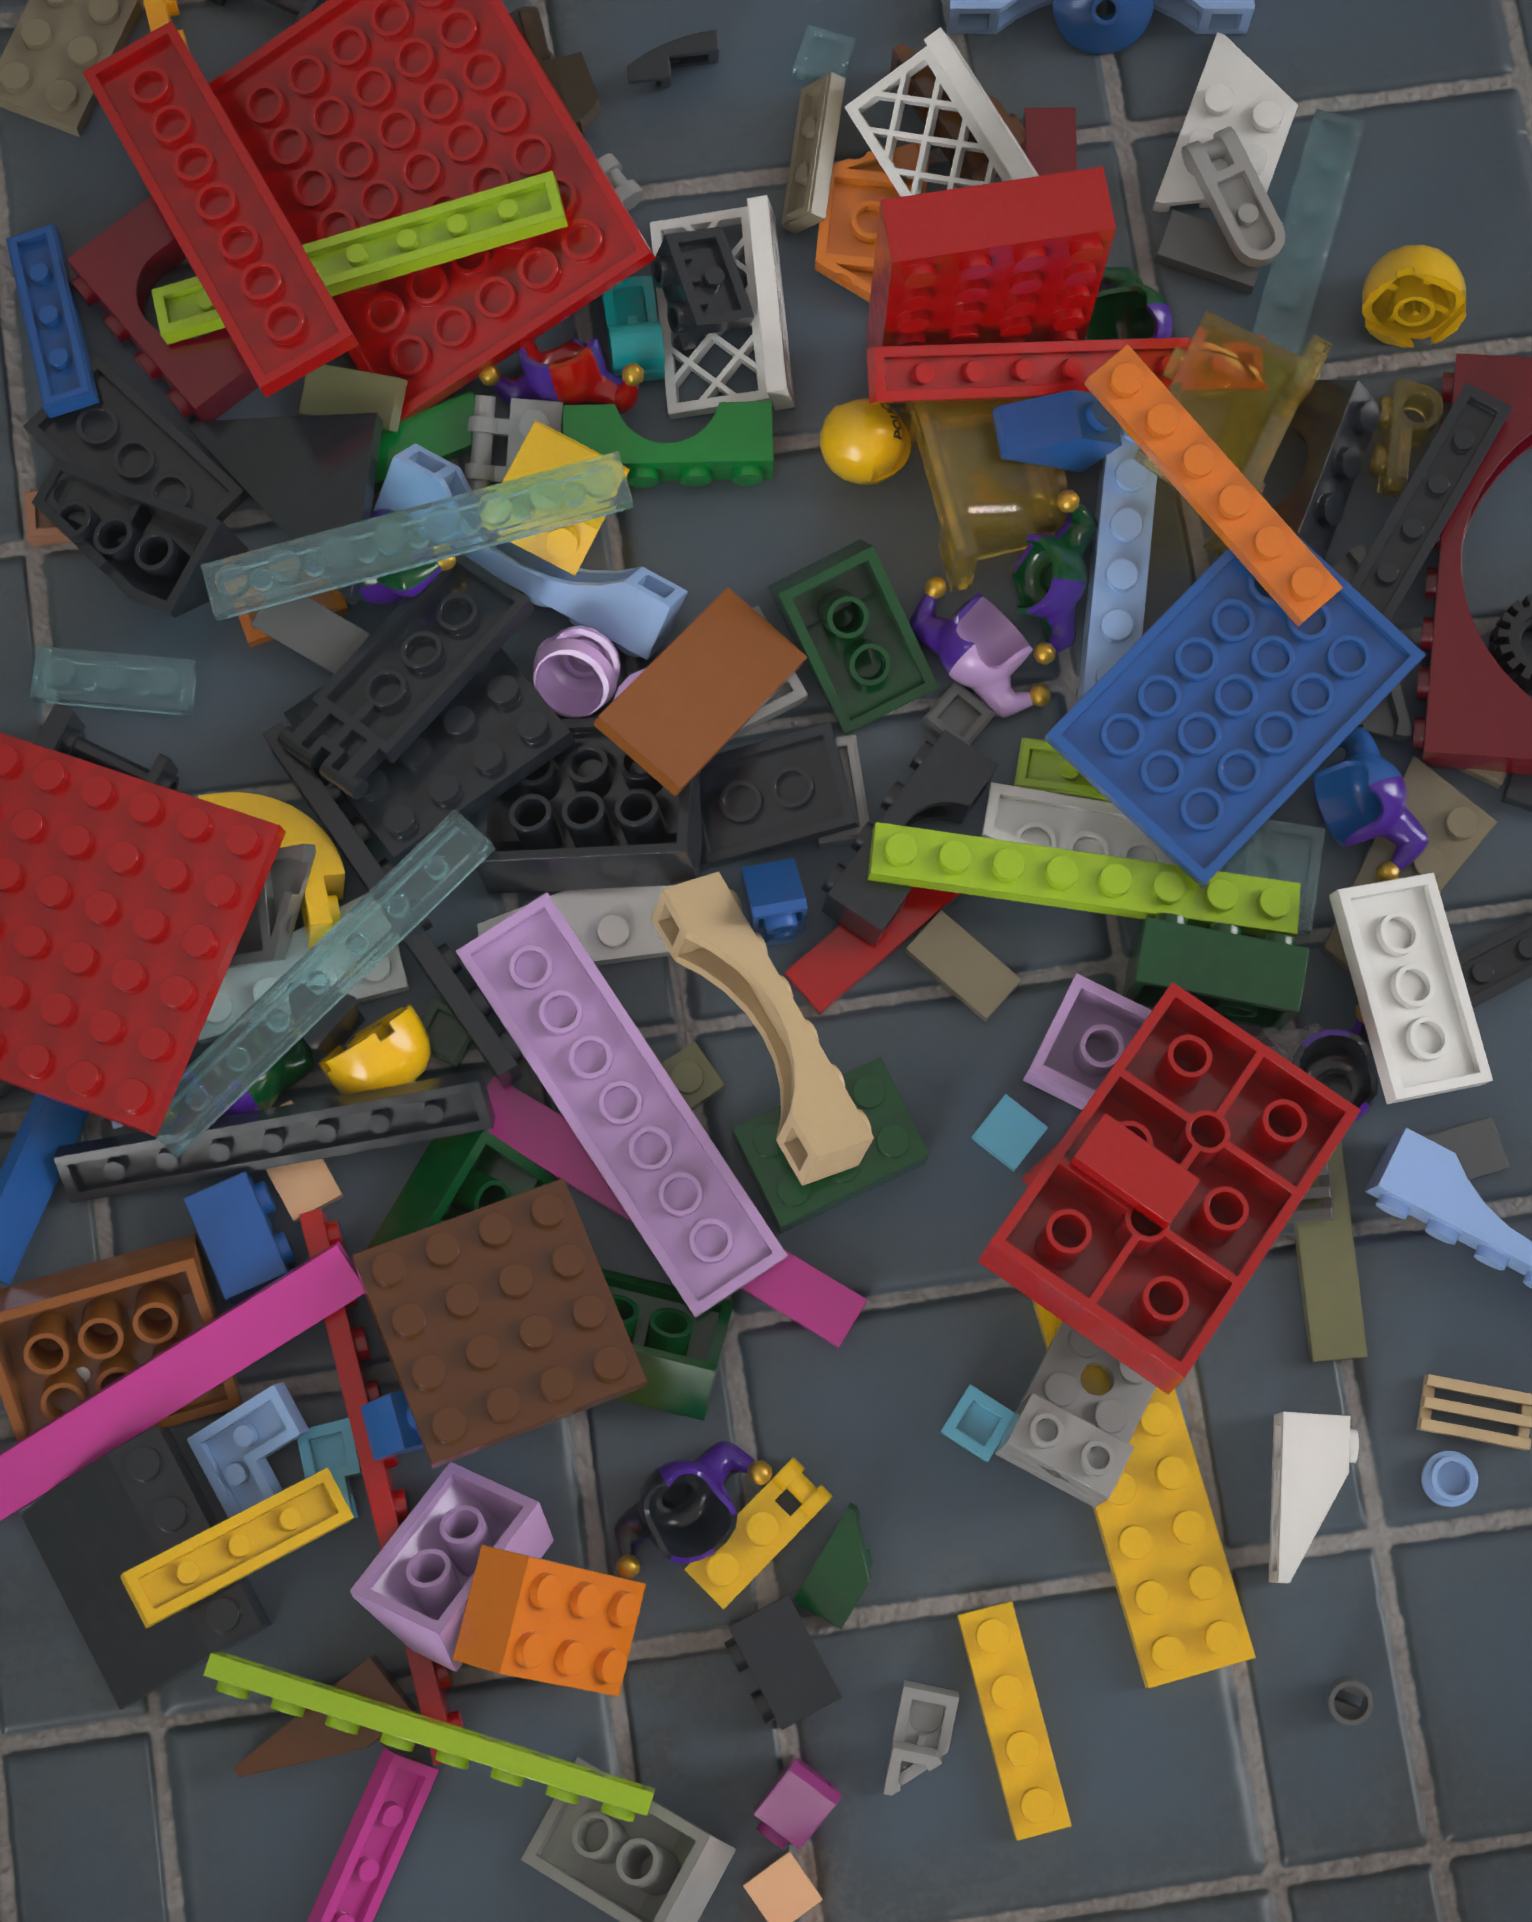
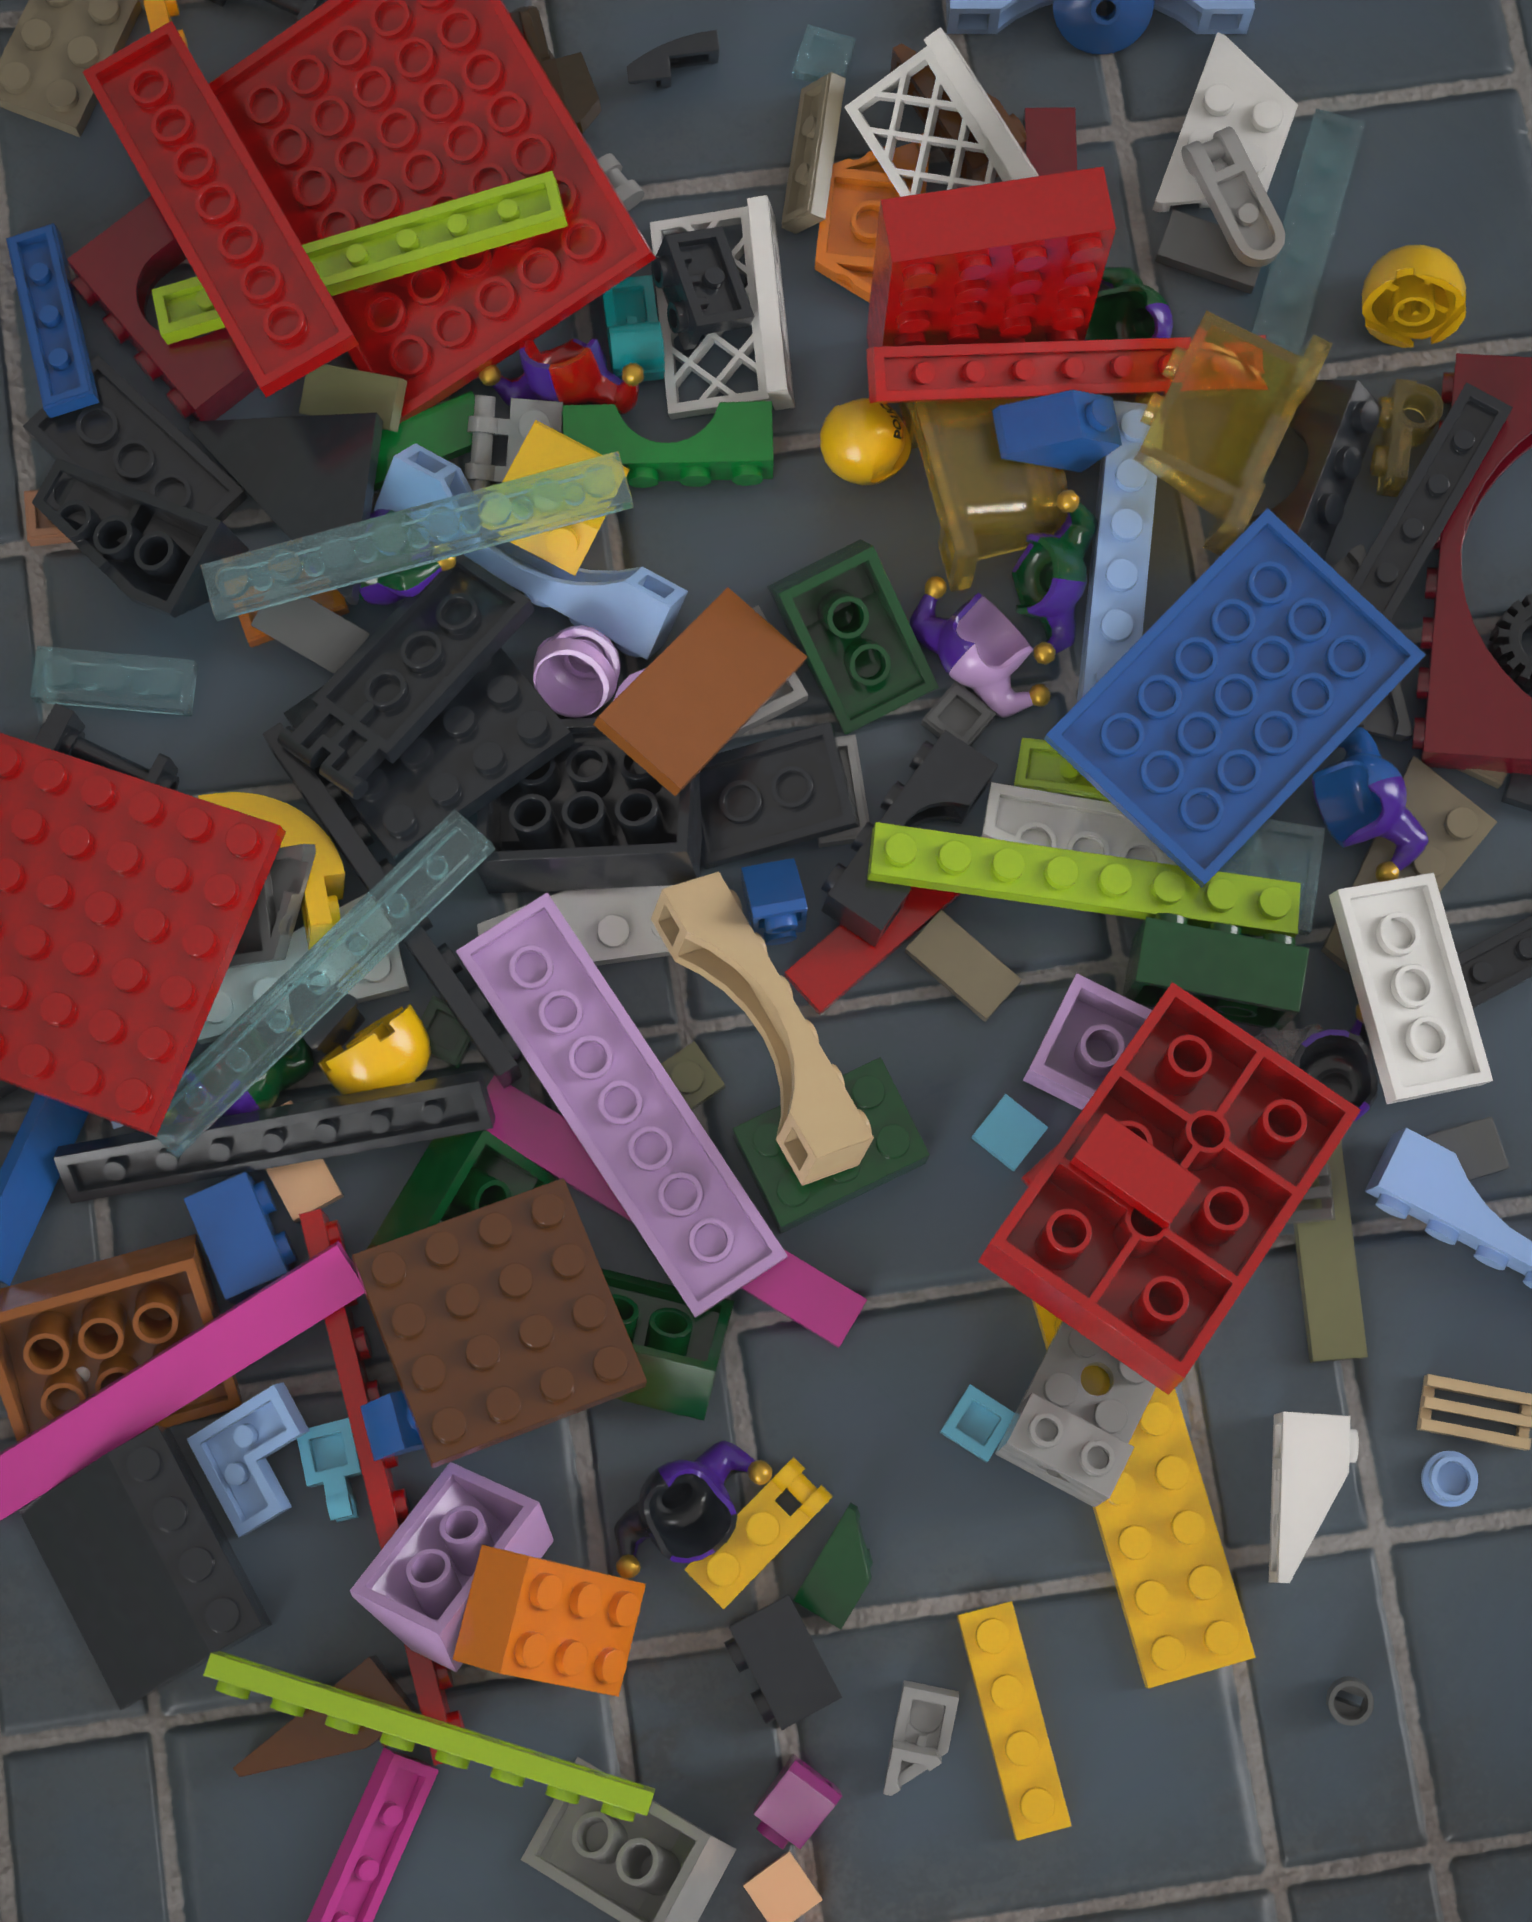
yellow plate [120,1467,354,1629] -> none
orange plate [1084,344,1343,626] -> none

